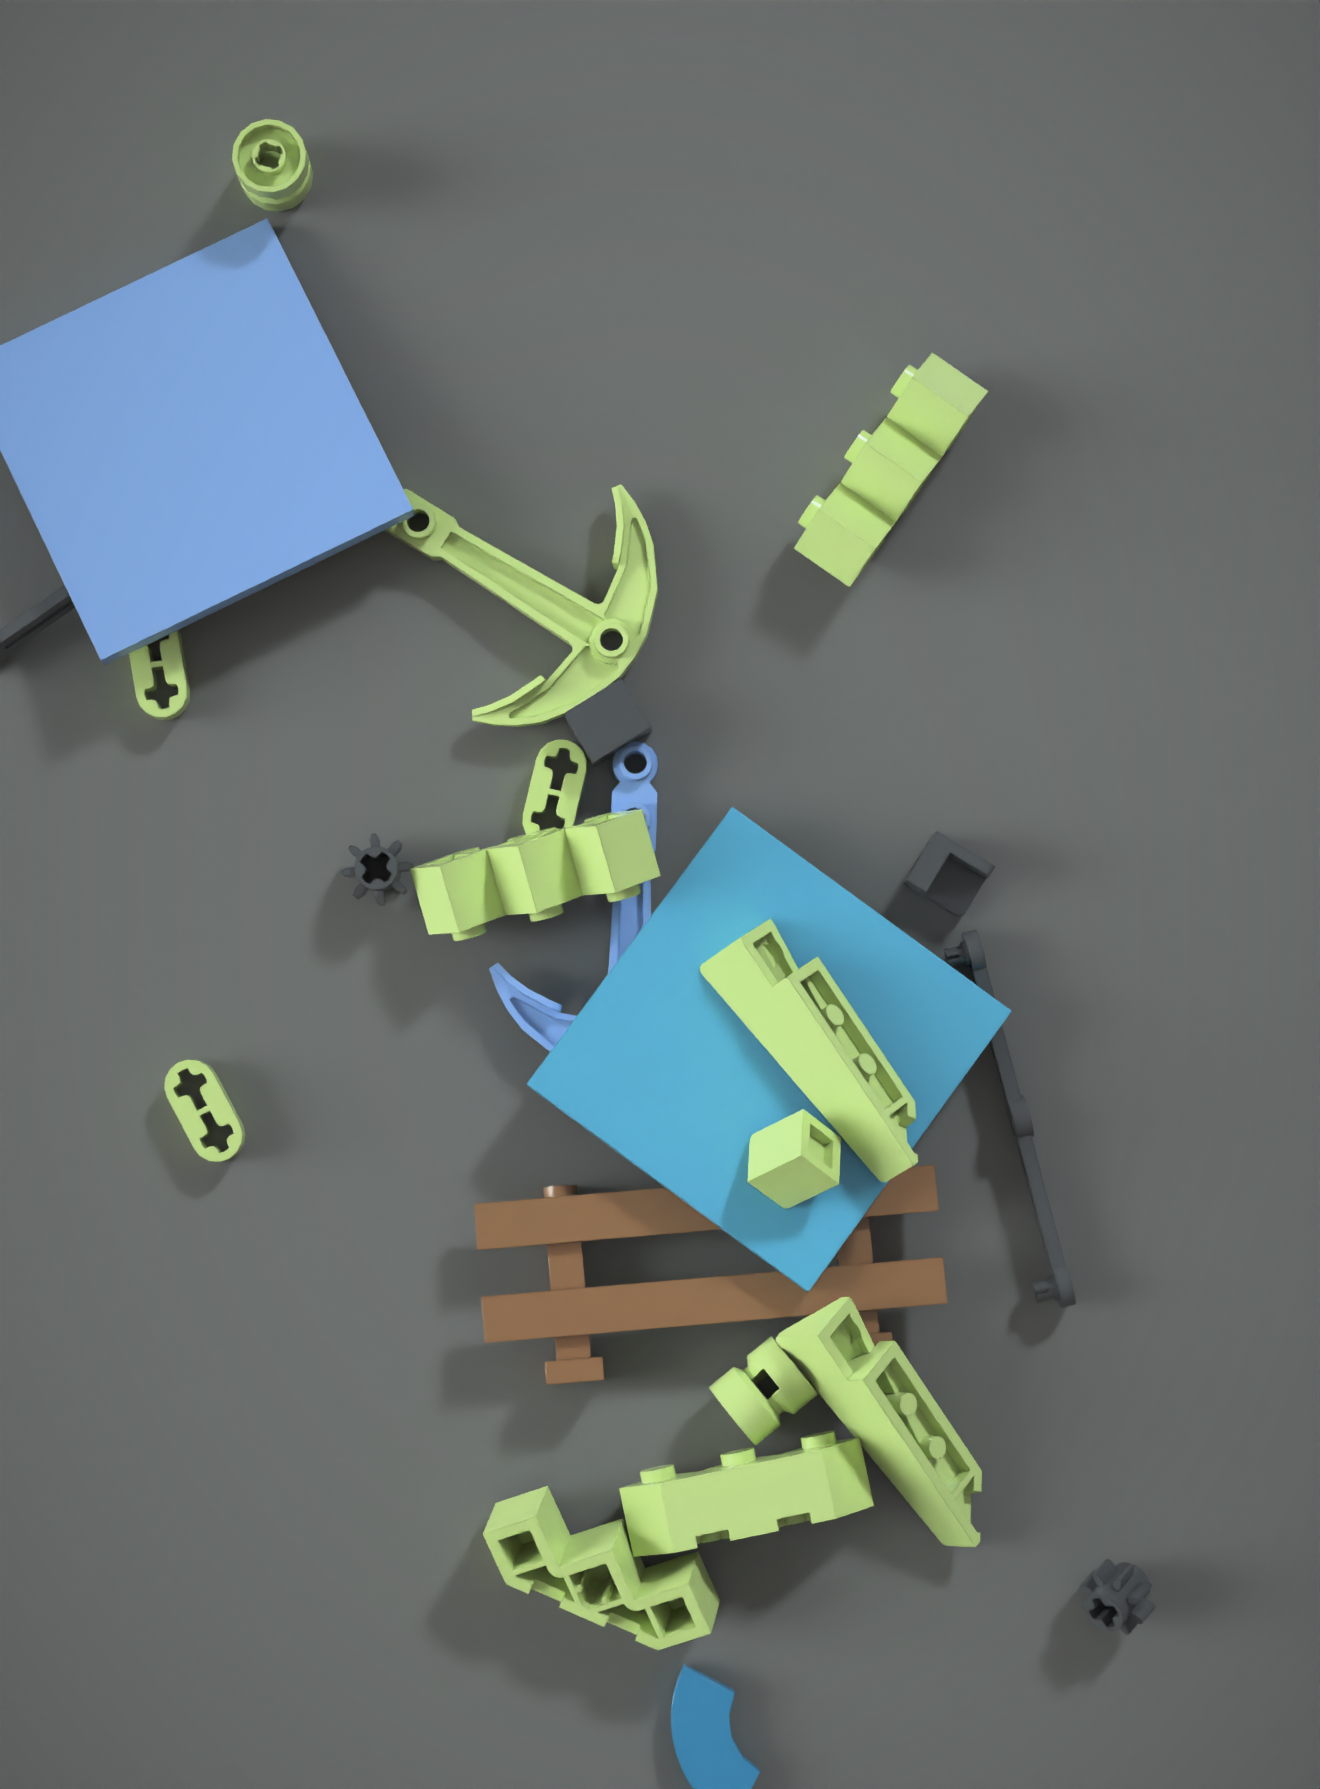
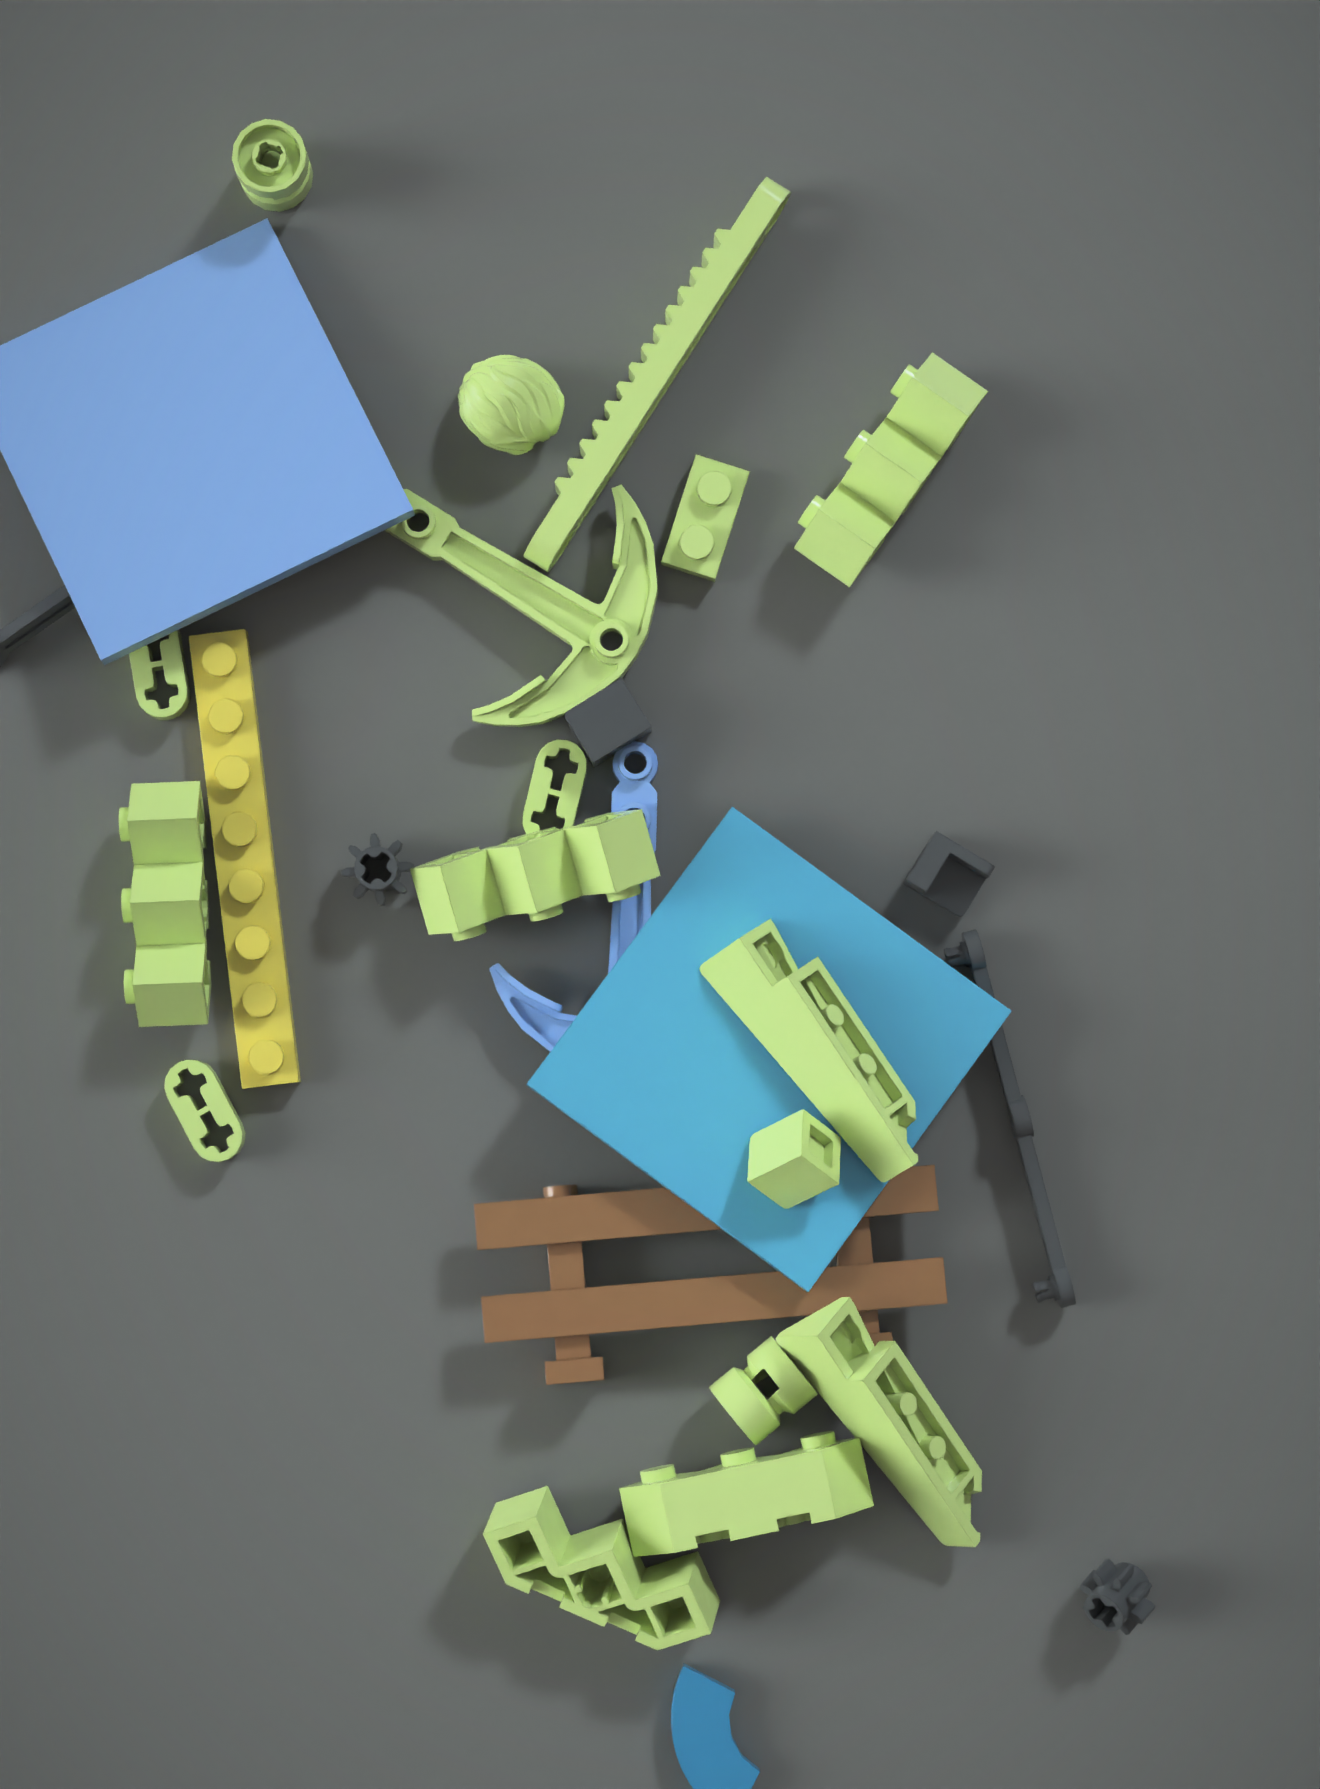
none -> yellowish green brick [119,781,211,1027]
none -> light yellow plate [189,629,301,1089]
none -> yellowish green hair [458,355,565,455]
none -> yellowish green gear [524,177,791,572]
none -> yellowish green plate [661,454,750,582]

